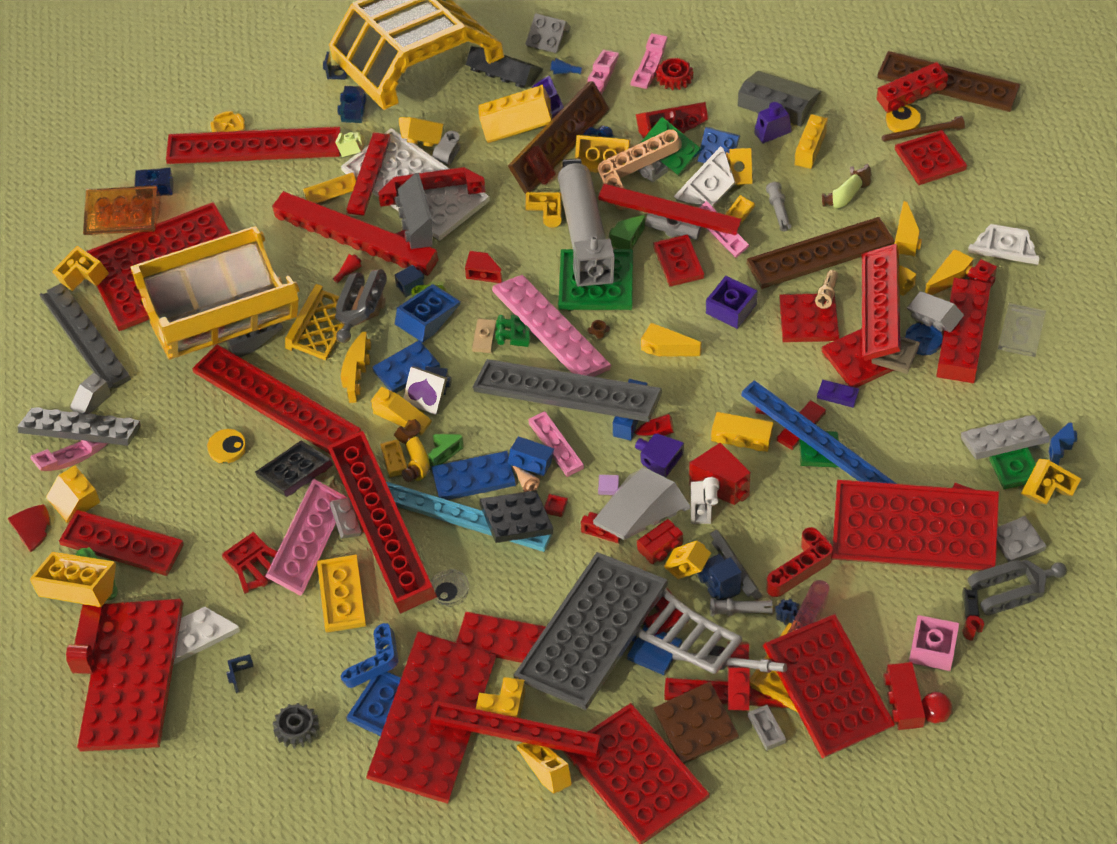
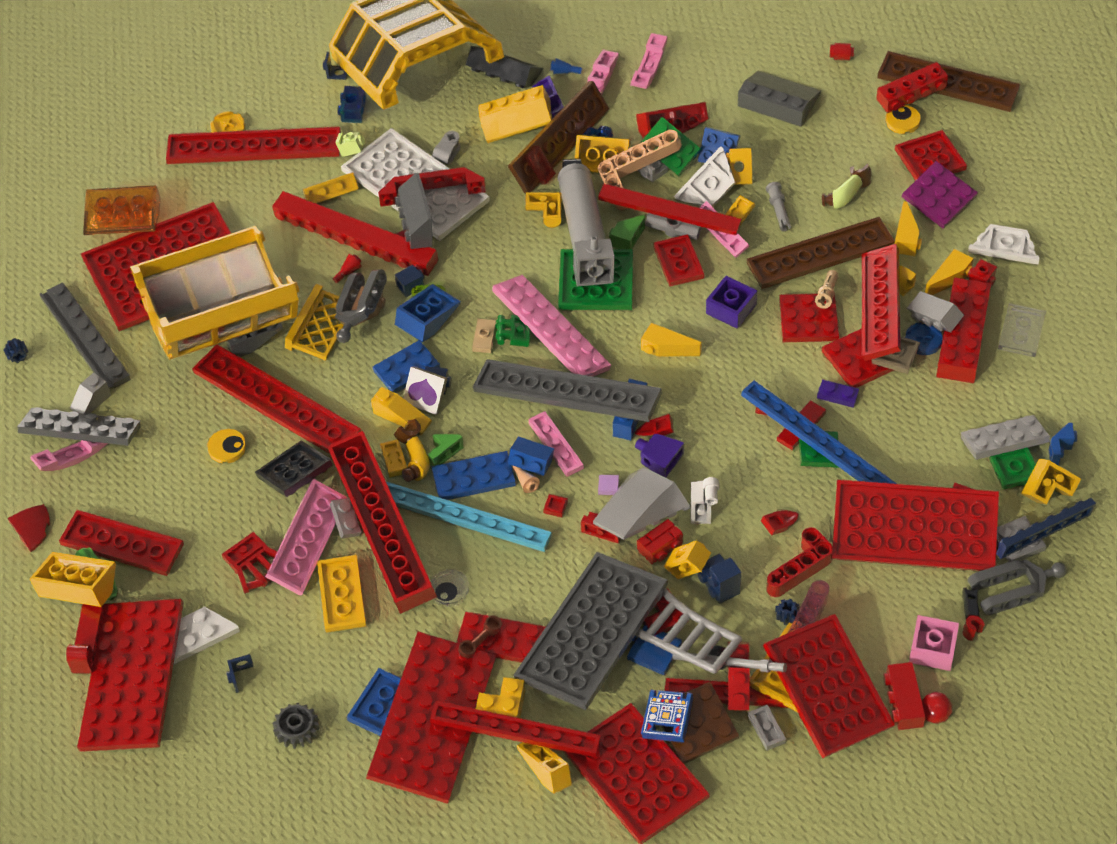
yellow slope [46,465,100,523] -> none
yellow brick [52,246,109,291] -> none
clear blue brick [135,168,173,198] -> none
yellow slope [341,332,371,403] -> none
blue beam [341,623,399,688] -> none
red plate [347,132,391,216] -> none
yellow slope [399,117,443,147] -> none
red slope [465,251,502,283] -> none
black plate [479,490,553,543] -> none
light grey bracket [526,13,570,53] -> none
reddish brown plate [588,320,610,339] -> none
red gear [656,58,693,91] -> none
red slope [689,442,751,505] -> none
dark grey plate [710,529,763,600] -> none
light grey pin [710,598,773,617] -> none
yellow brick [711,412,773,452] -> none
dark purple torso [754,102,792,144] -> none
yellow brick [795,114,828,169] -> none
reddish brown piece [882,116,965,142] -> none
none -> dark blue gear [3,338,28,363]
none -> copper bar [458,616,502,658]
none -> blue container [641,690,693,742]
none -> red plate [761,510,799,535]
none -> red brick [830,43,854,61]
none -> magenta plate [902,161,978,229]
none -> dark blue plate [996,498,1096,559]

